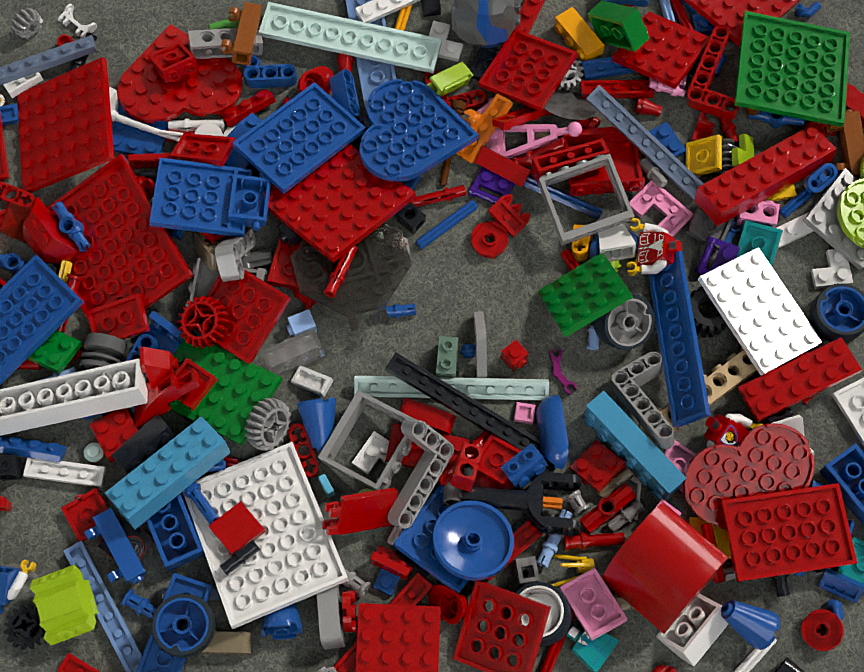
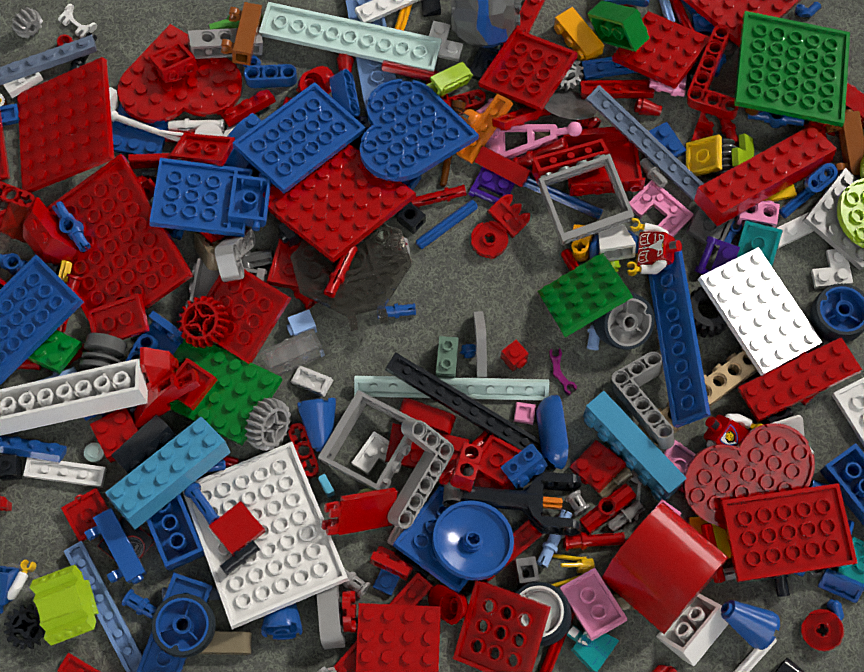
none -> red axle [382,60,435,82]

